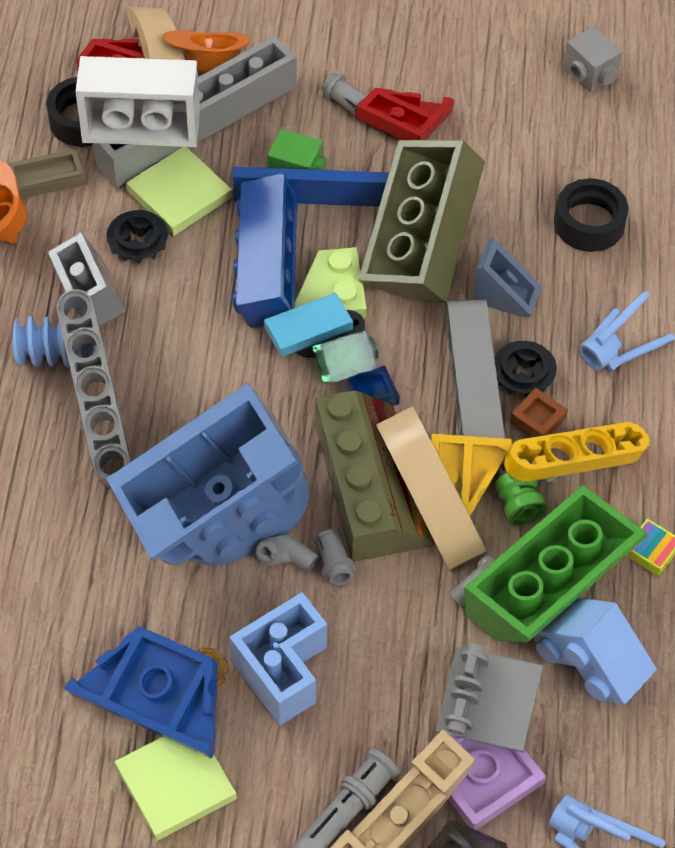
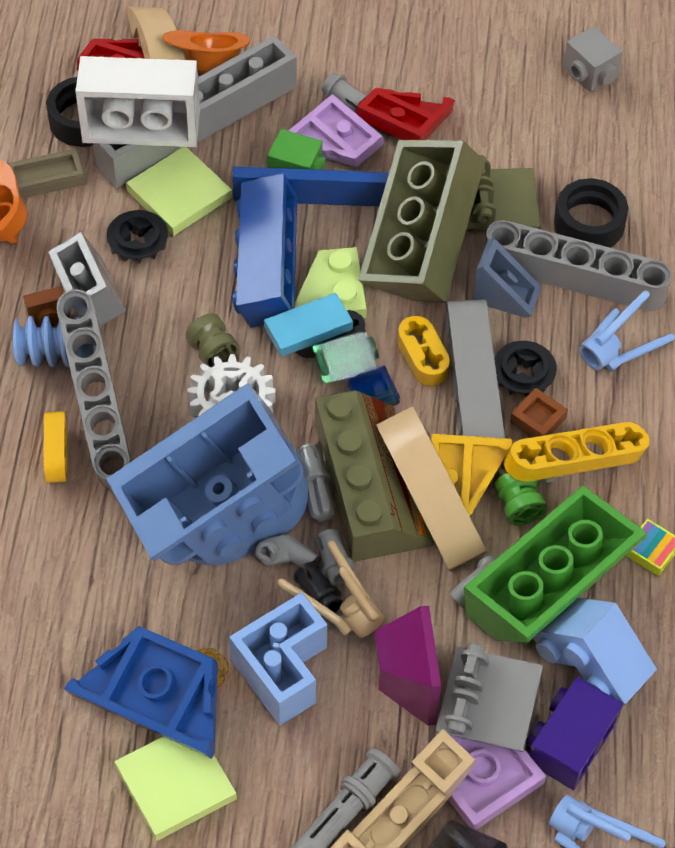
none -> dark orange plate [23,286,69,327]
none -> yellow beam [43,411,68,483]
none -> olive wheel [186,313,239,368]
none -> white gear [187,354,276,416]
none -> tan plant [278,541,385,638]
none -> lavender wing [288,94,384,167]
none -> black pin [293,562,343,617]
none -> light grey axle [297,443,335,523]
none -> magenta slope [375,606,441,725]
none -> yellow beam [397,316,450,386]
none -> olive hinge [466,155,541,231]
none -> light grey beam [484,220,672,311]
none -> dark purple brick [526,677,623,791]

